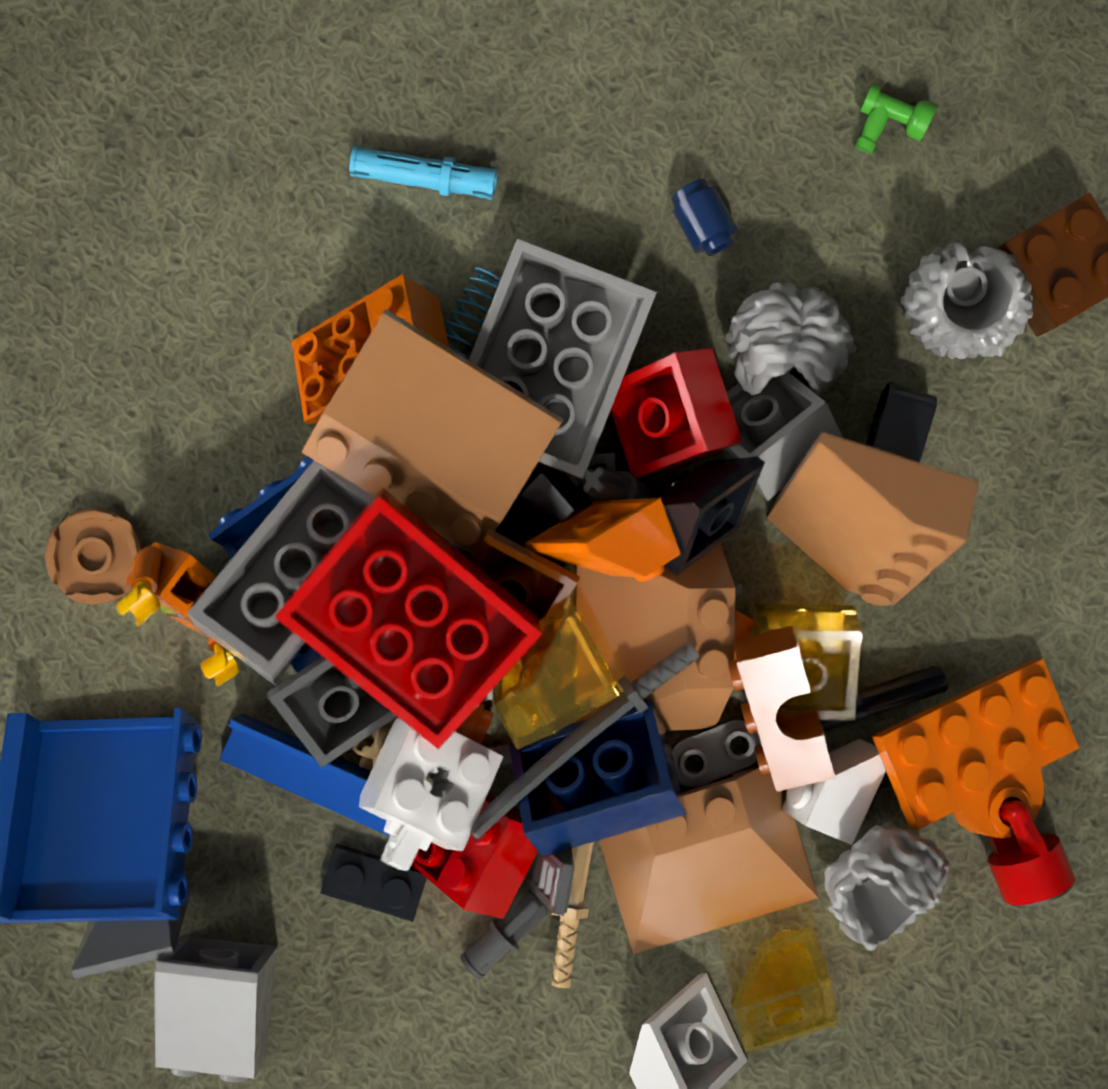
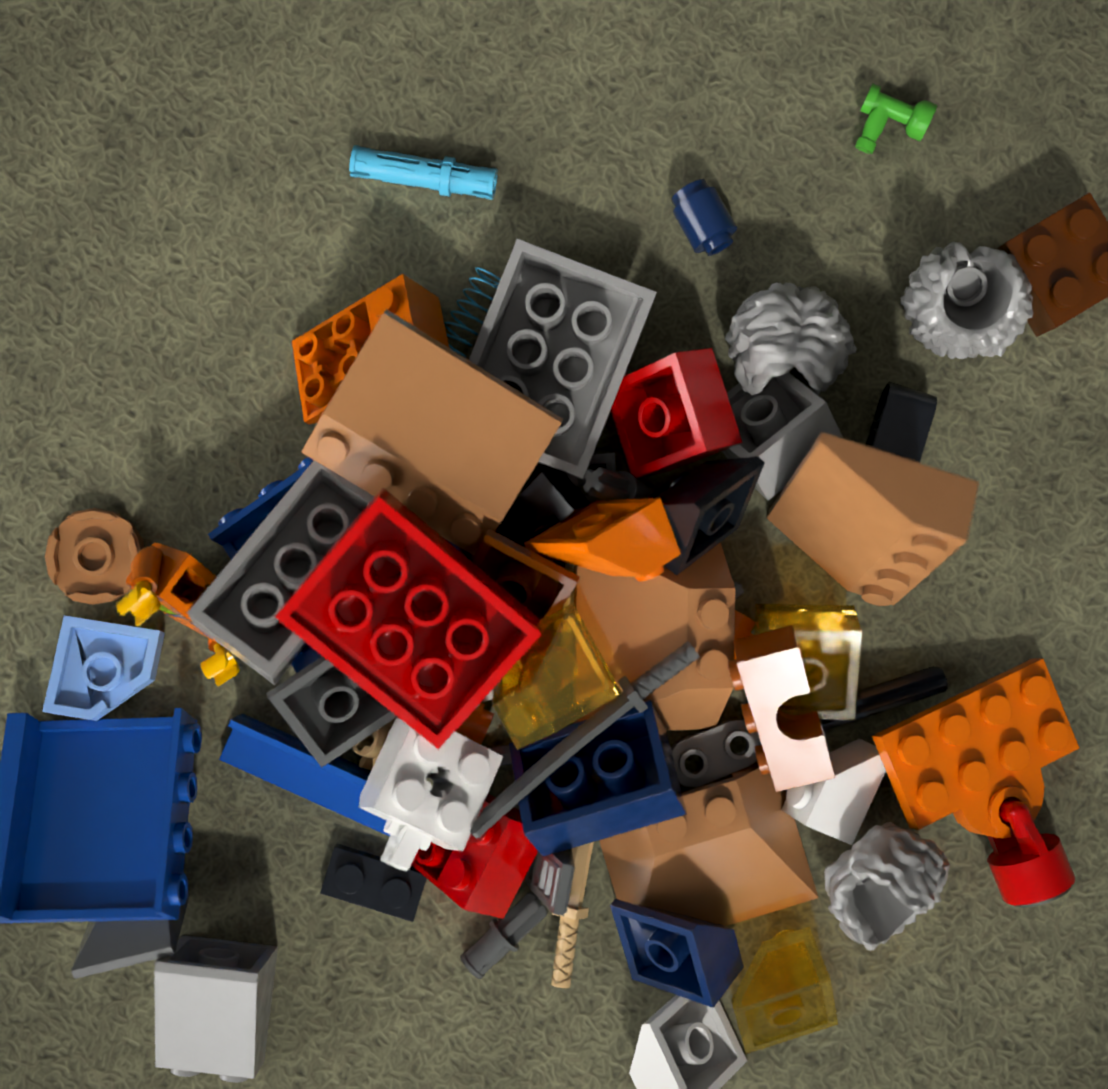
none -> light blue plate [42,615,165,721]
none -> dark blue slope [610,899,744,1008]

